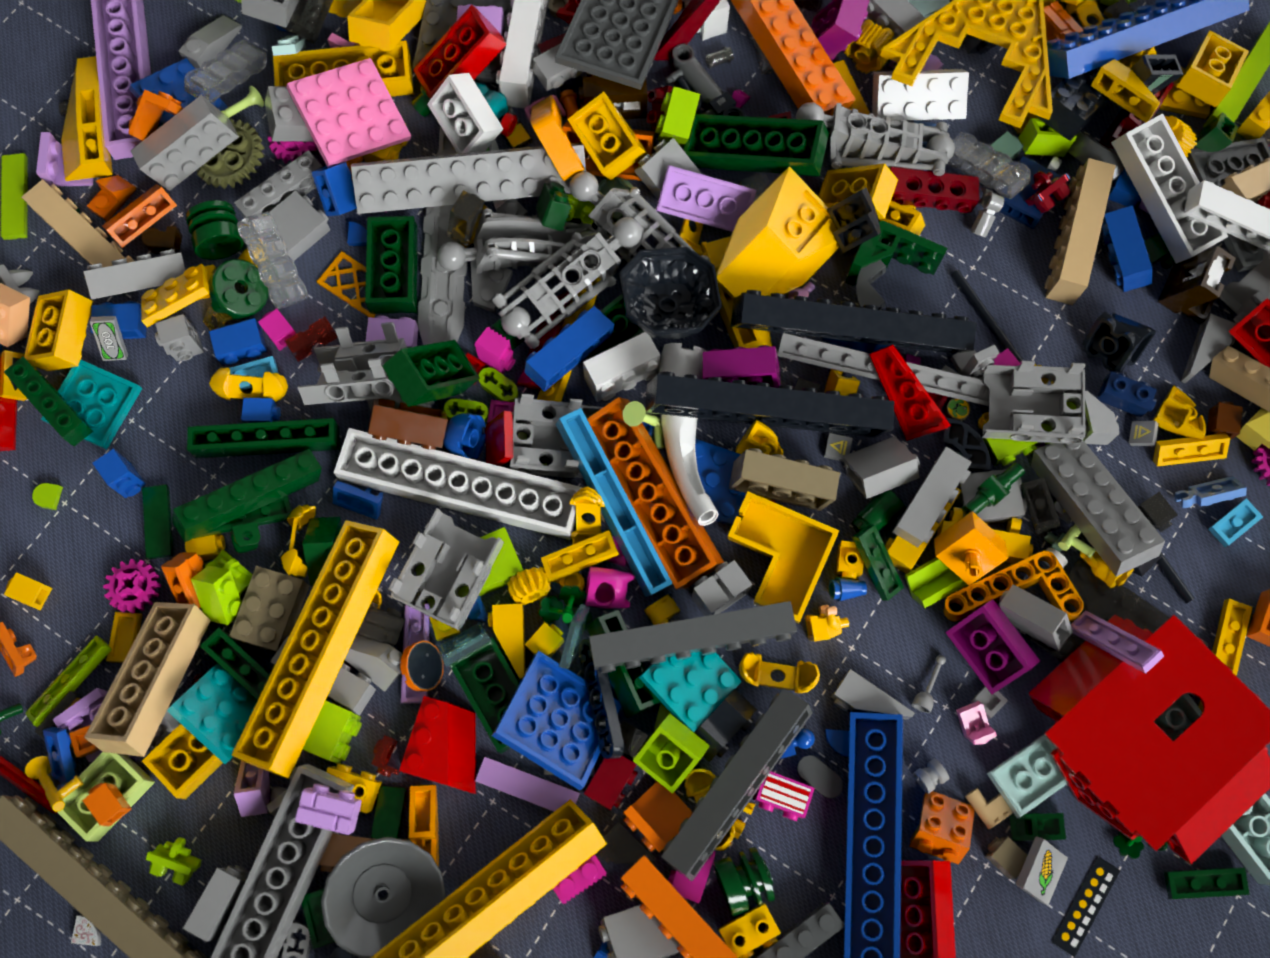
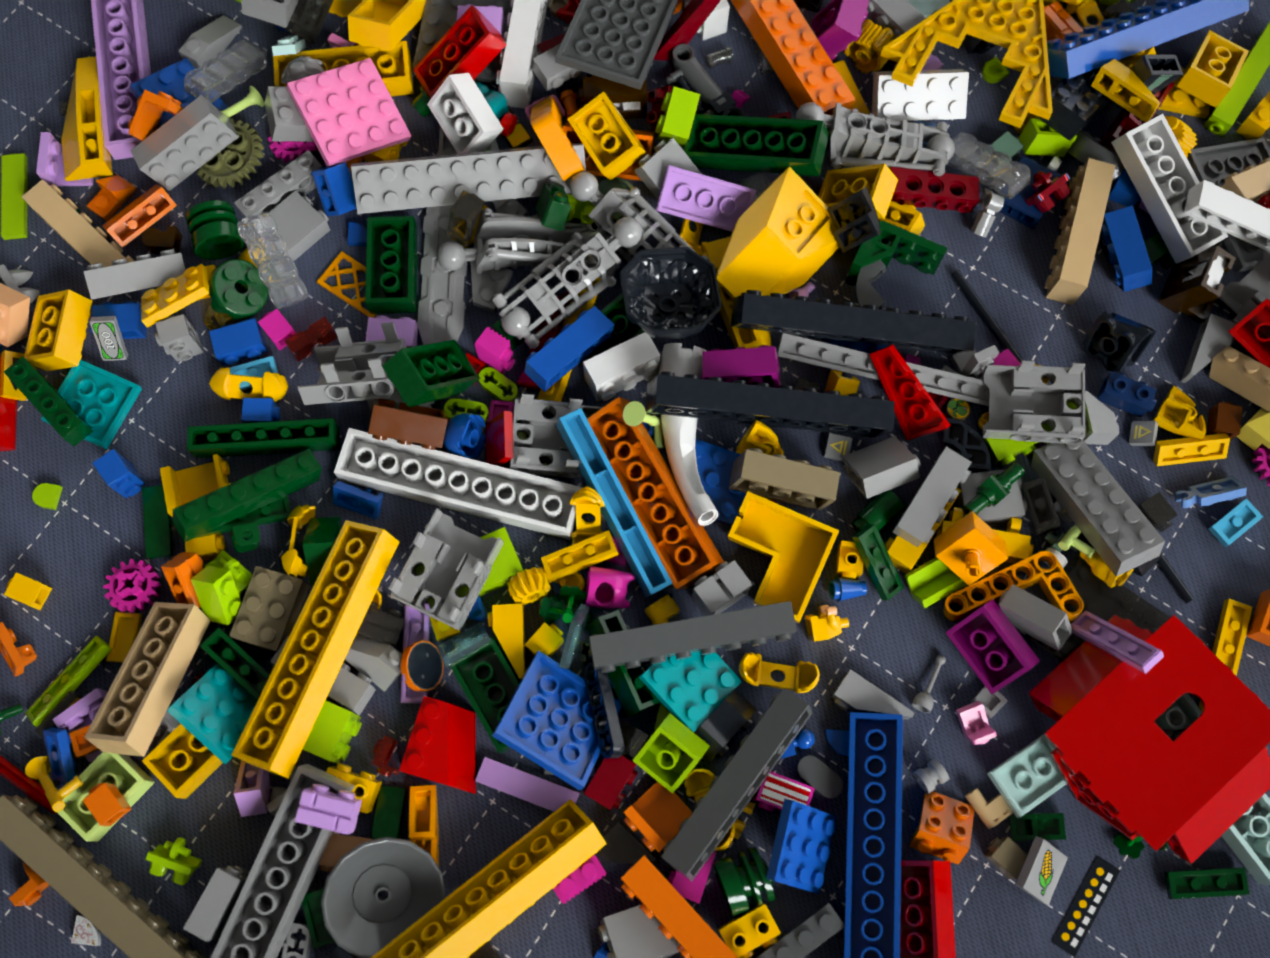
dark green brick [1195,112,1239,152] -> none
none -> orange plate [9,862,49,906]
none -> yellow panel [160,454,231,517]
none -> light grey hat [281,56,325,83]
none -> blue plate [766,799,836,894]
none -> lime tile [981,57,1010,83]

